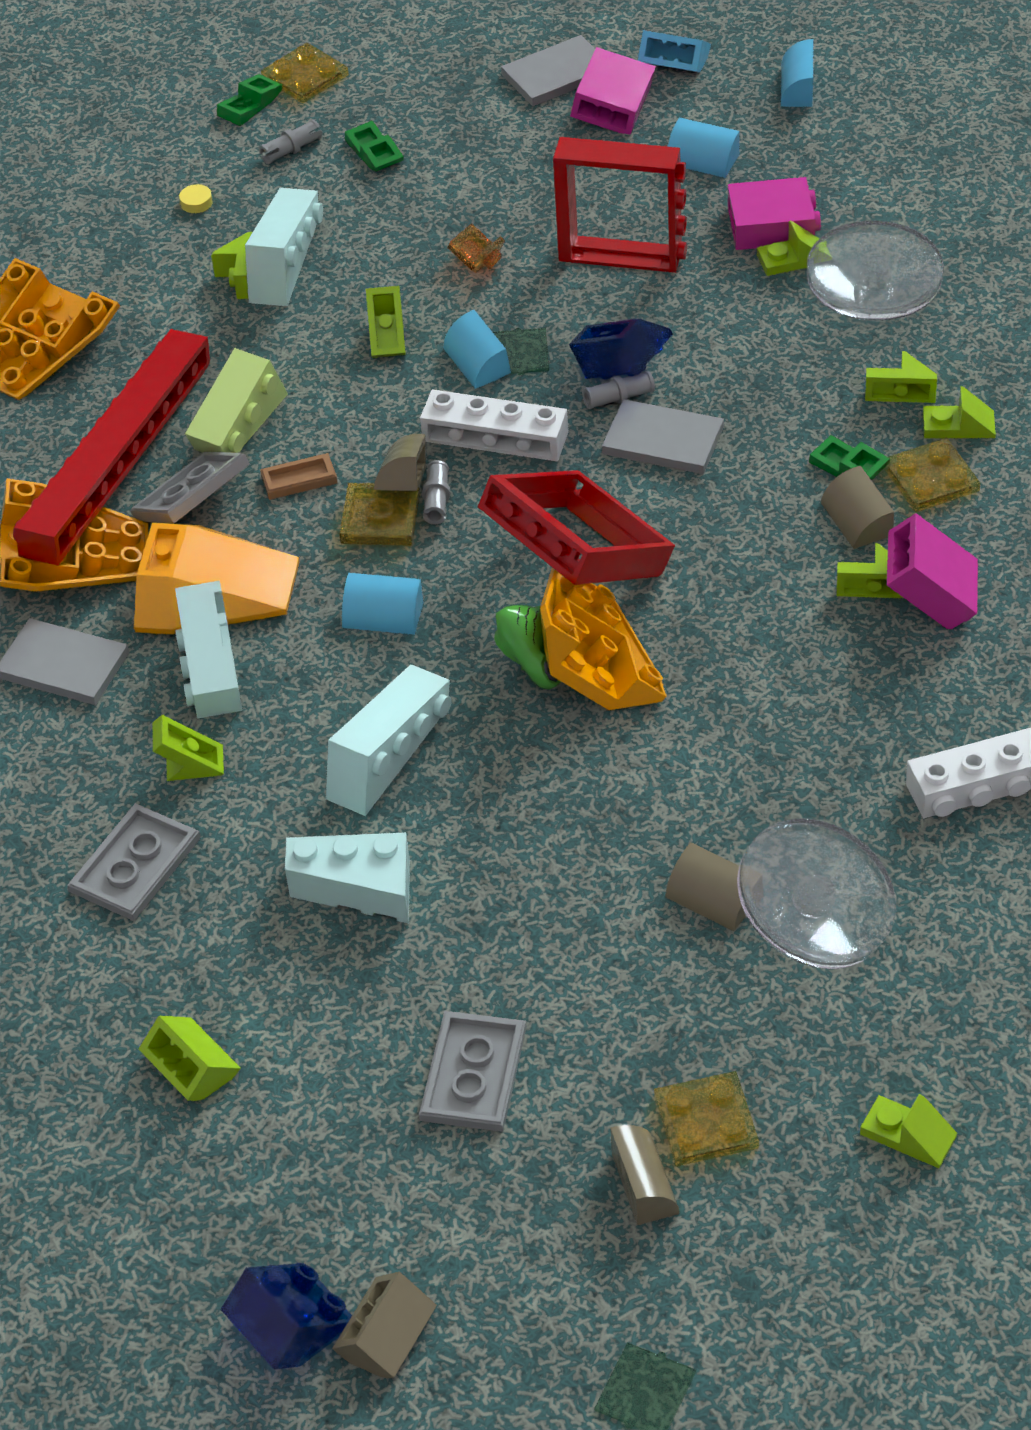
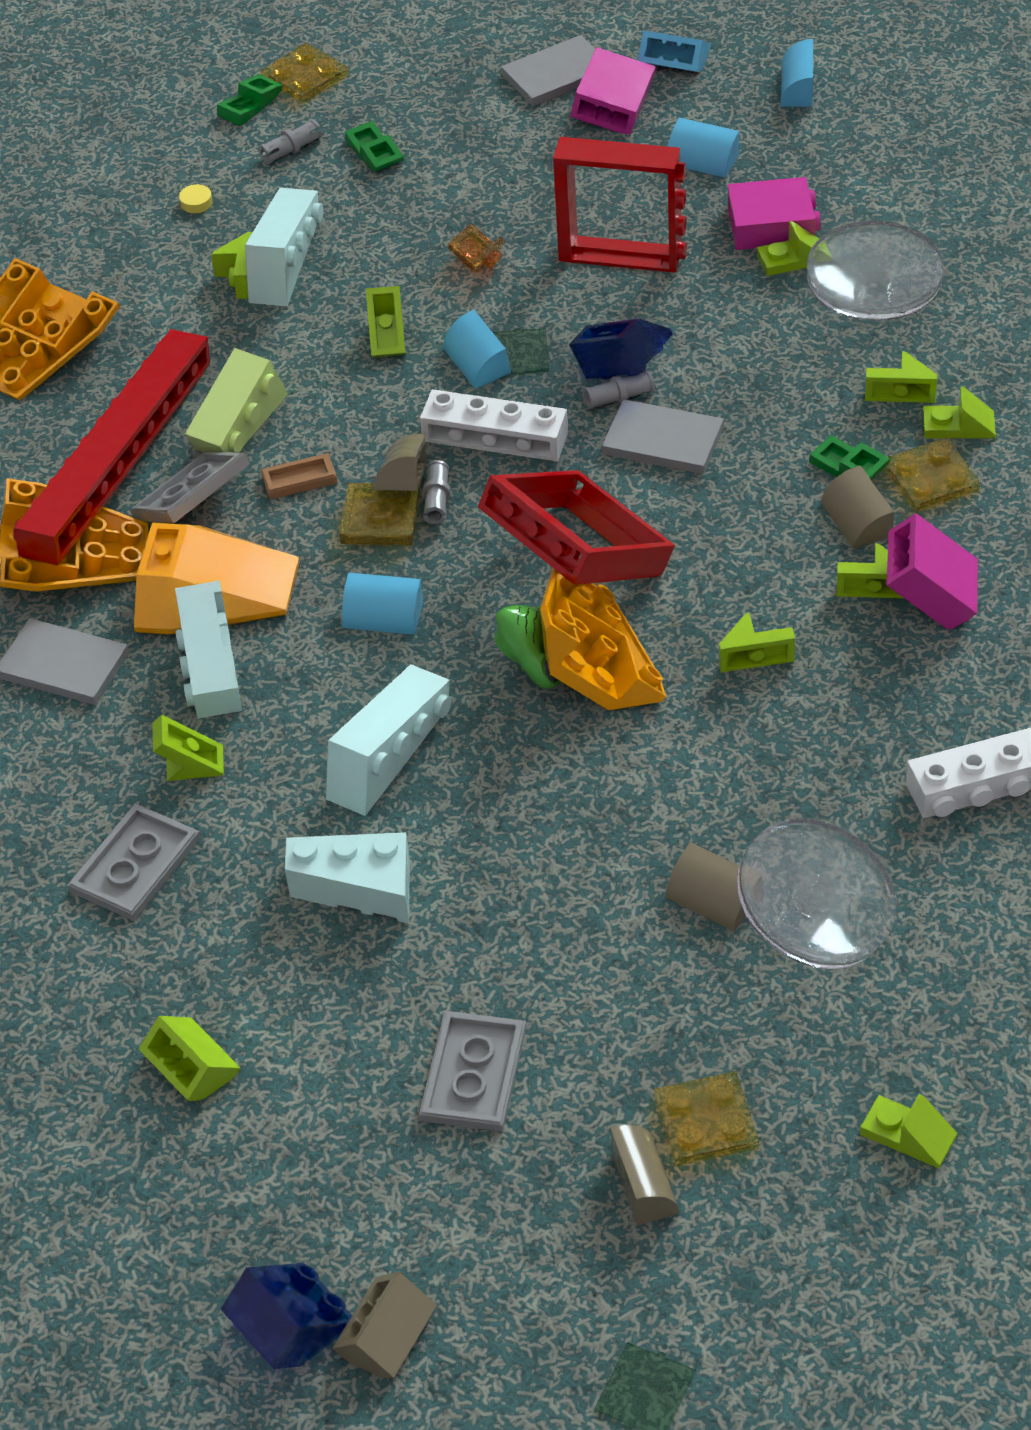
none -> lime slope [719,612,795,673]

